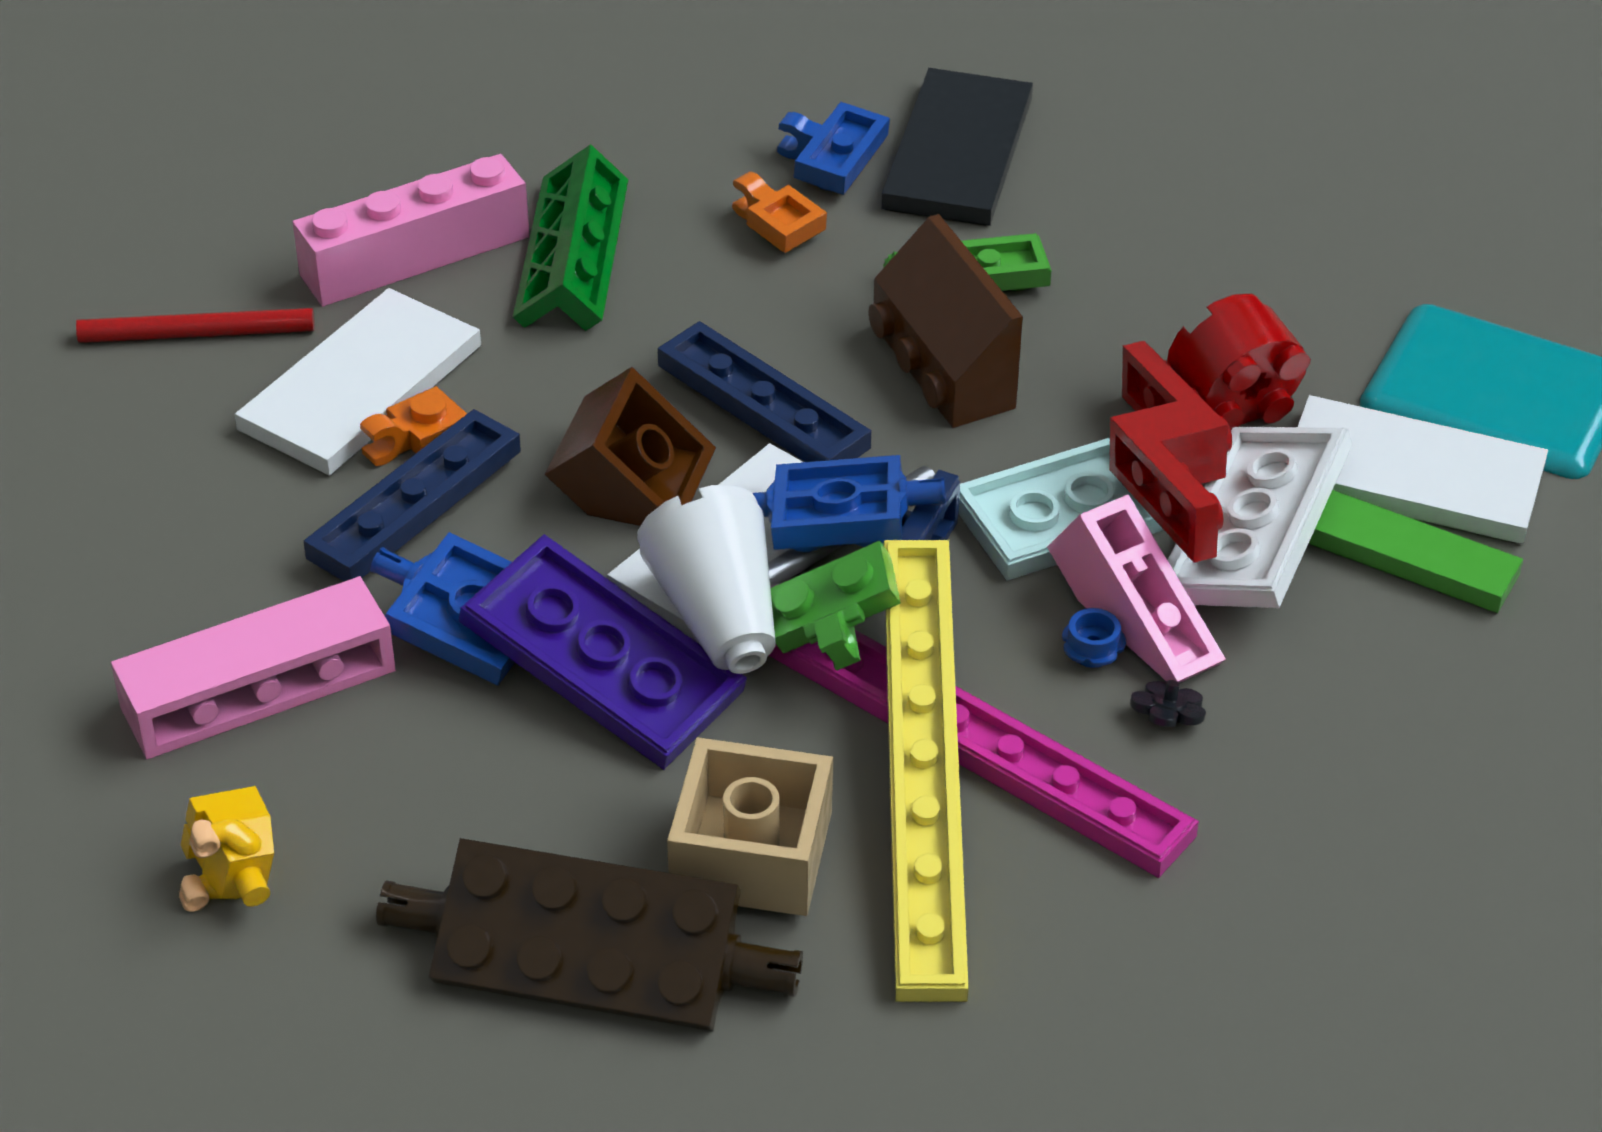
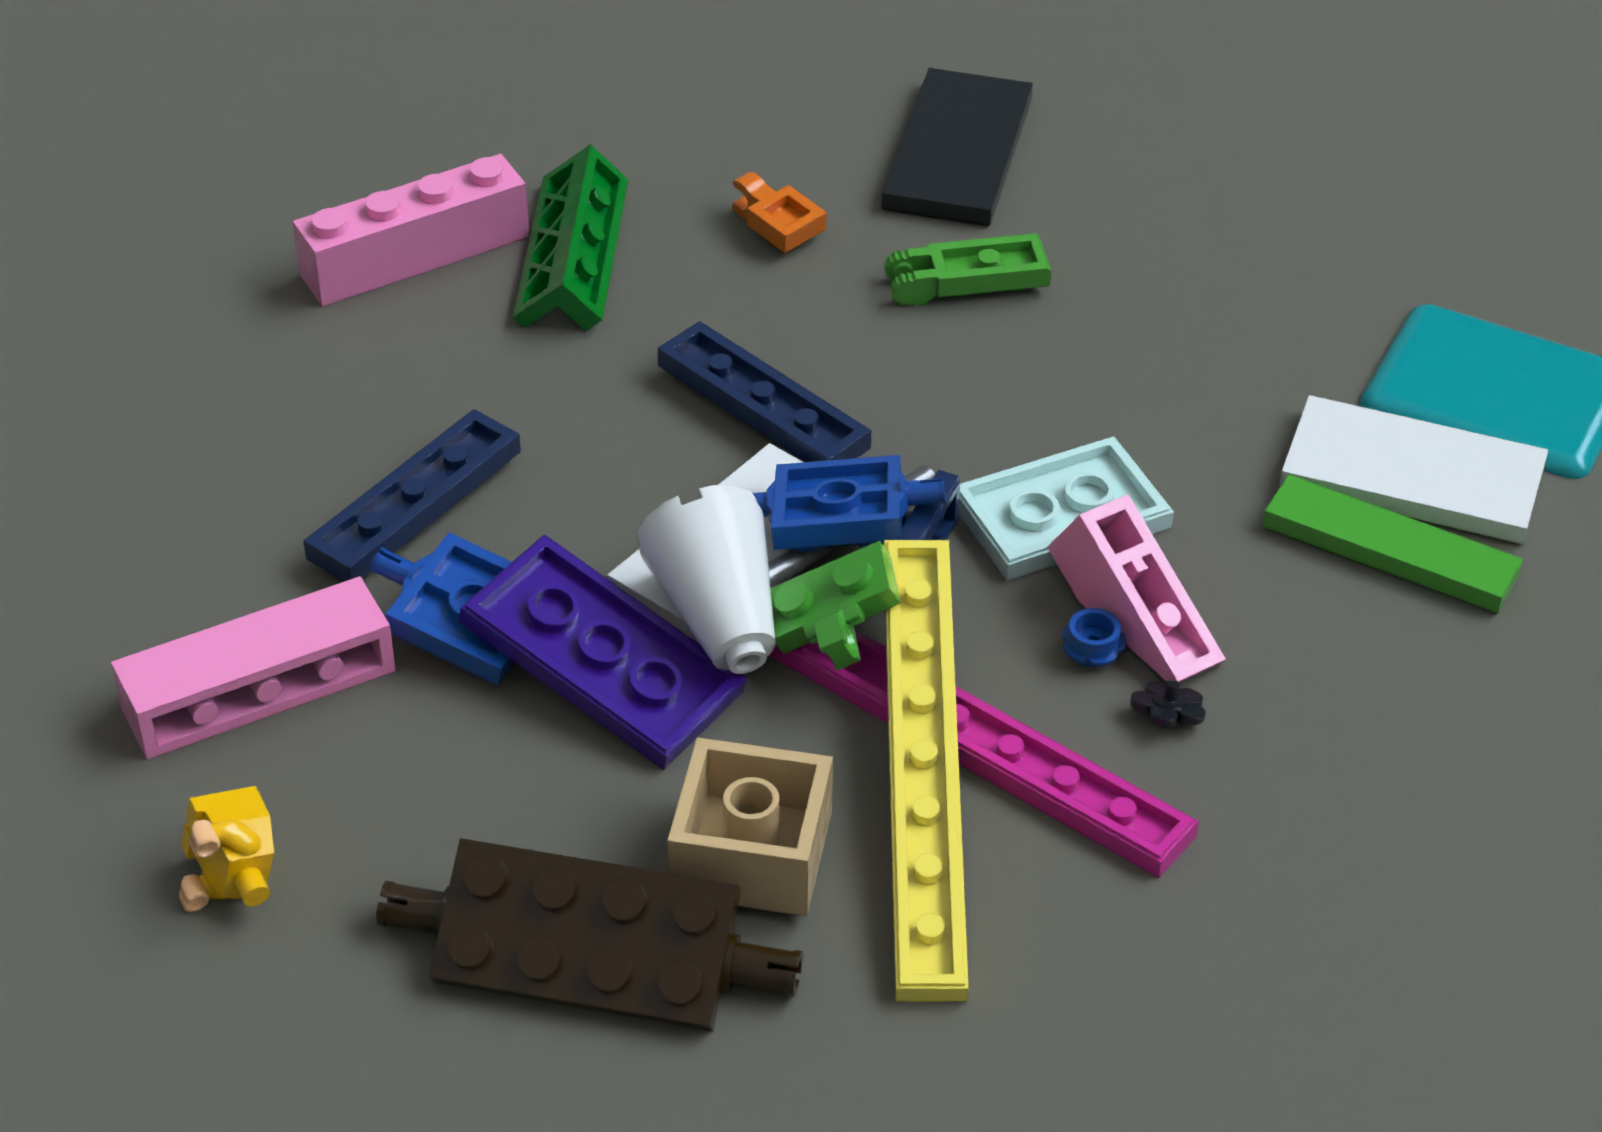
red bar [76,308,315,343] -> none
white tile [235,288,481,476] -> none
orange plate [360,386,467,466] -> none
reddish brown slope [544,367,716,526] -> none
blue plate [777,101,890,195] -> none
reddish brown slope [868,214,1023,428] -> none
red bracket [1109,341,1232,563] -> none
red brick [1167,293,1311,430] -> none
white tile [1168,427,1352,608] -> none

